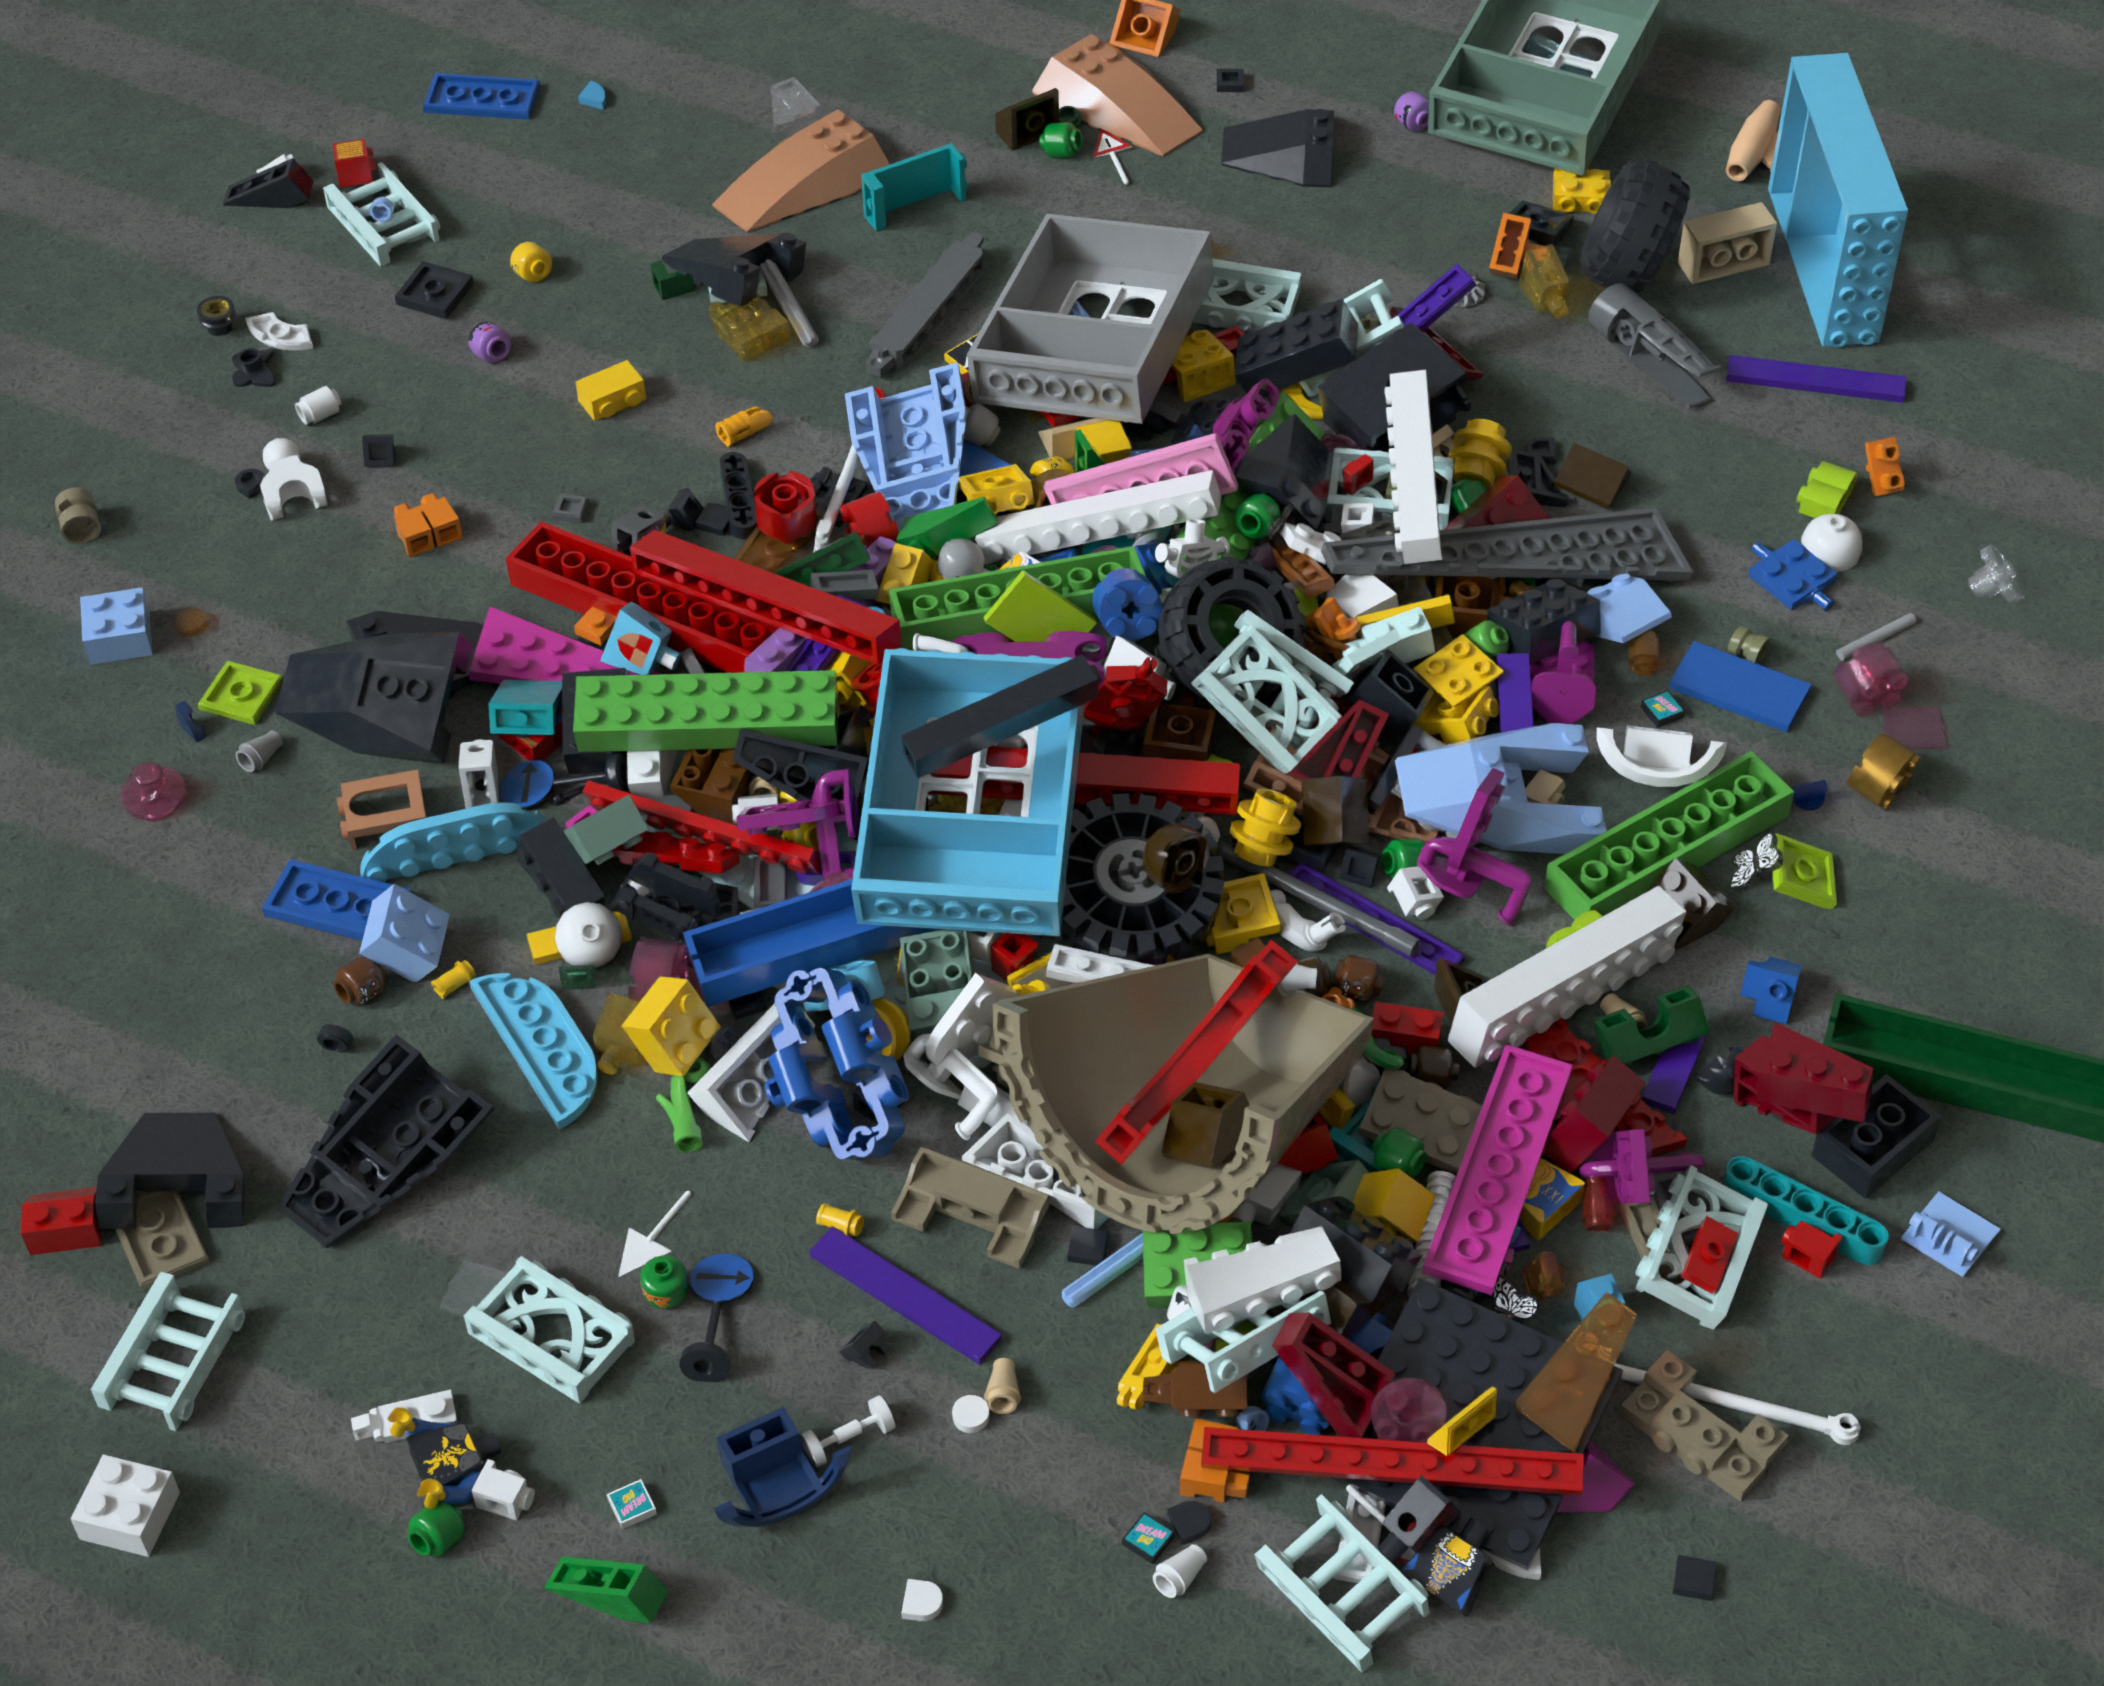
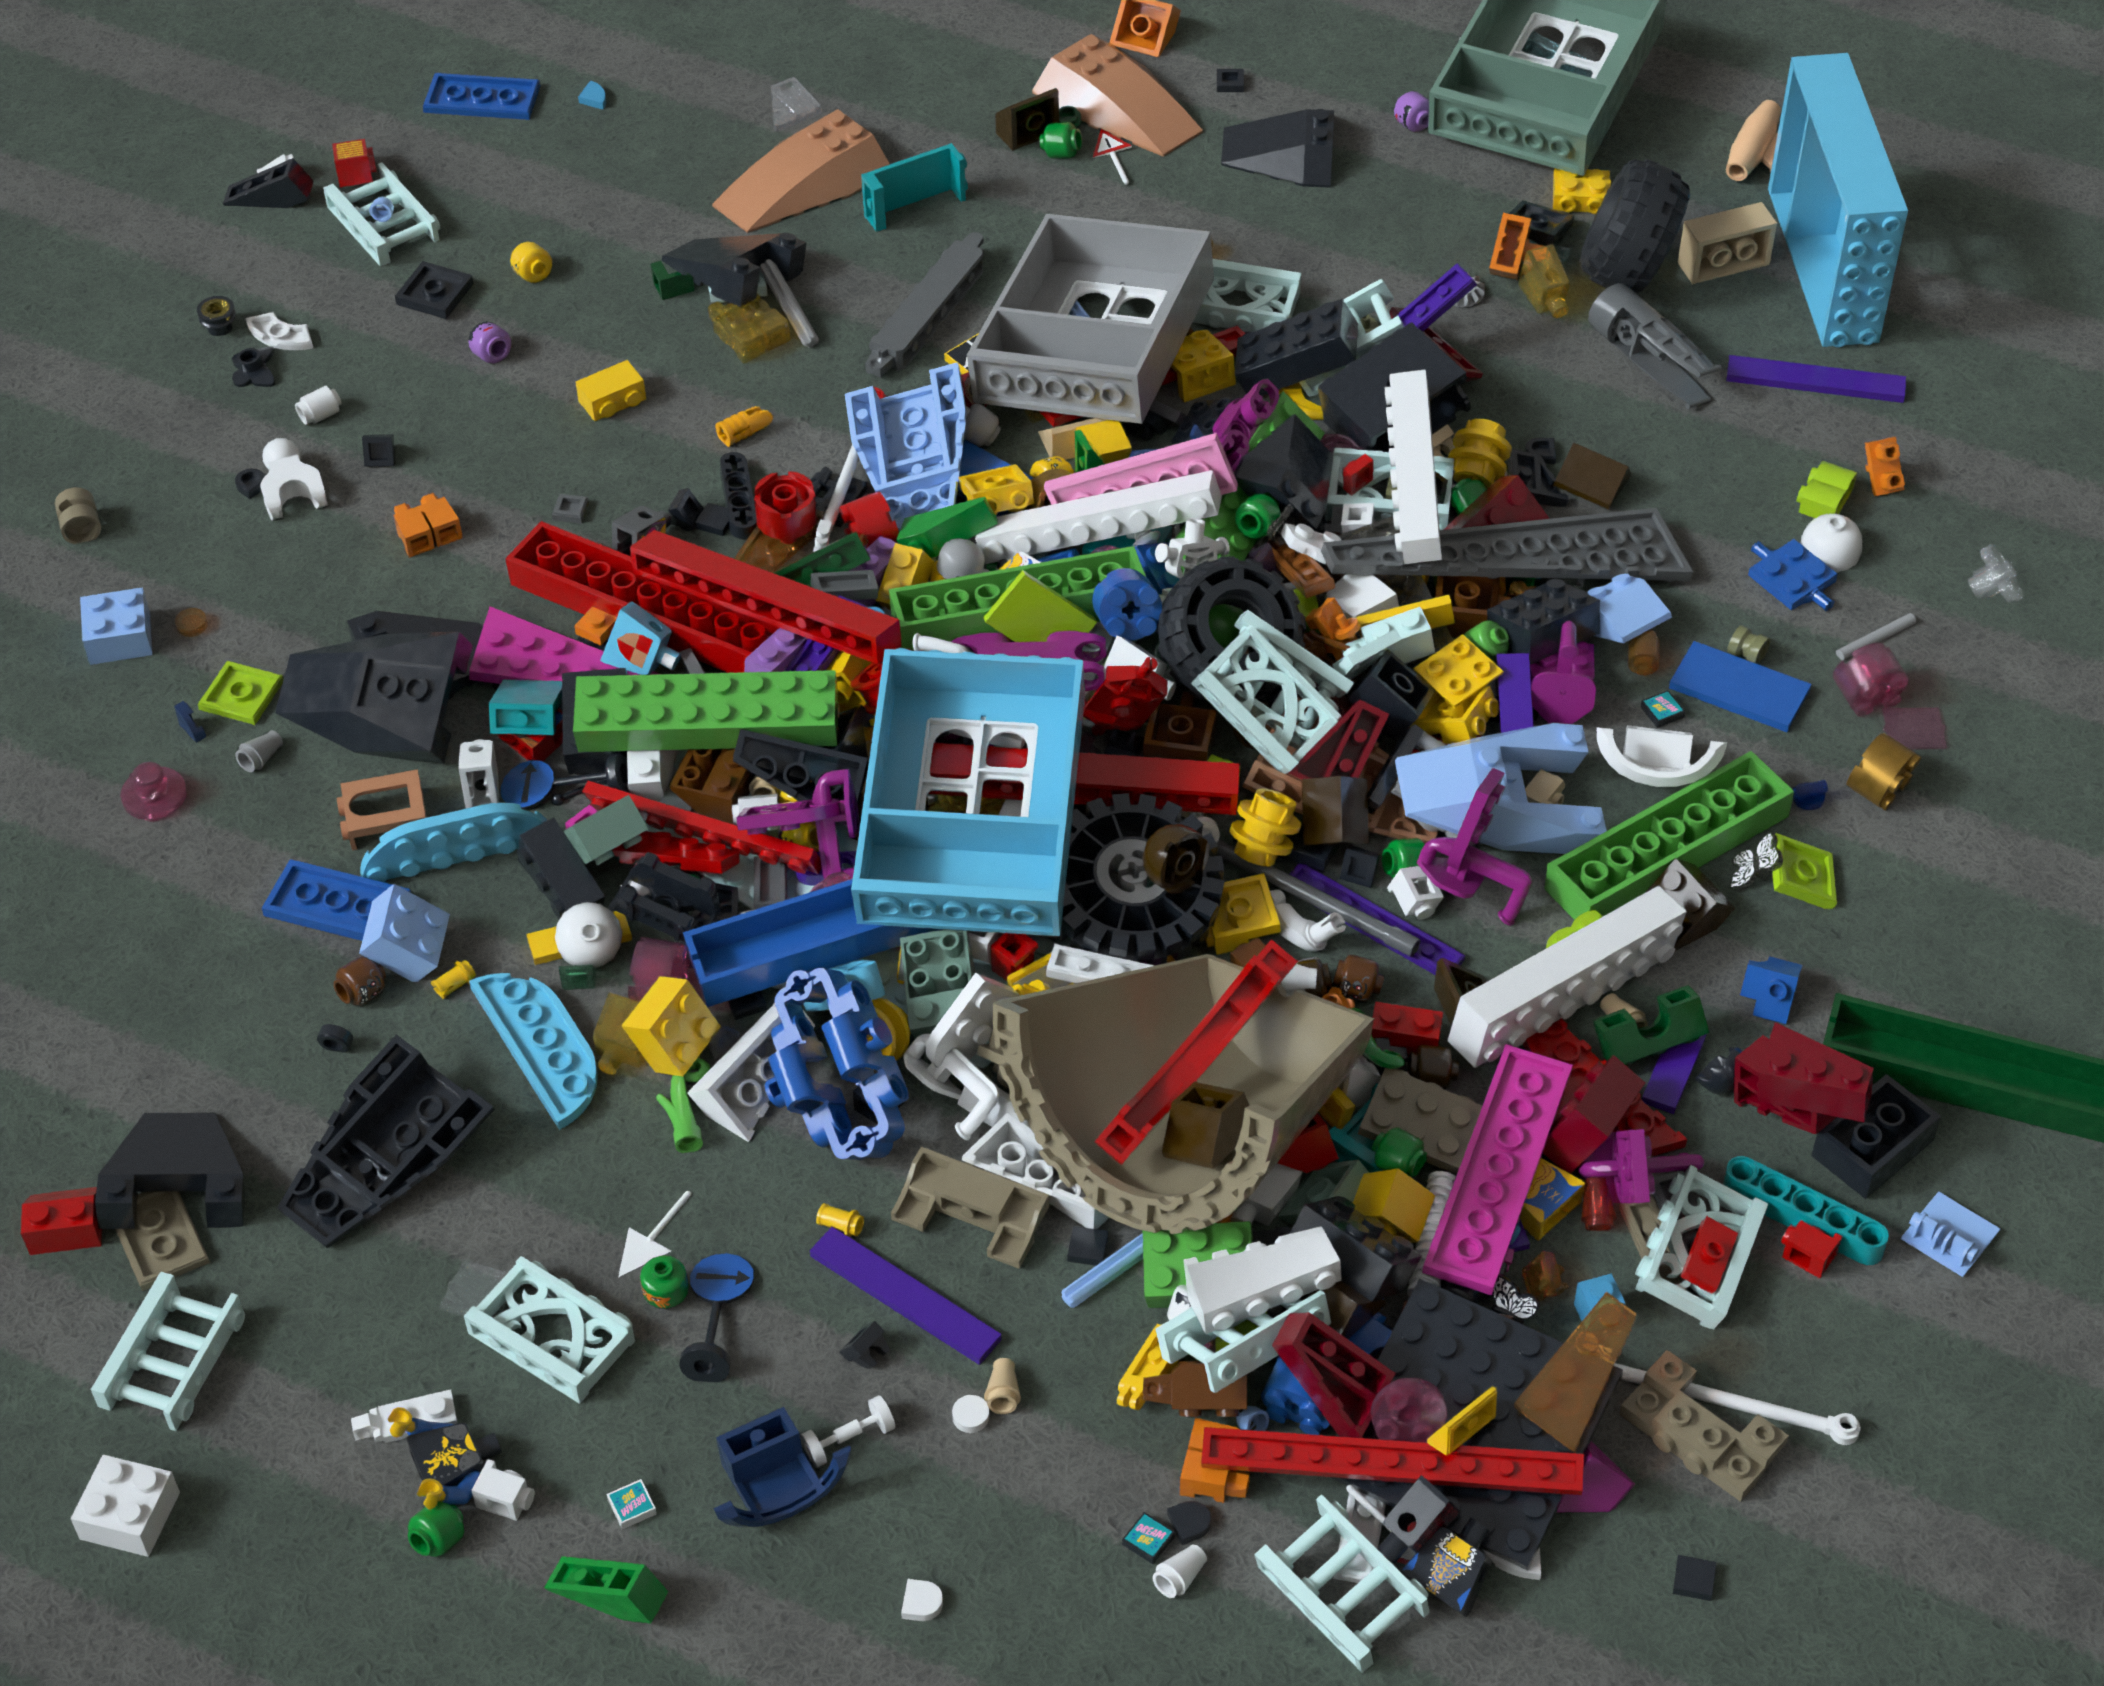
black brick [901,654,1101,779] -> none

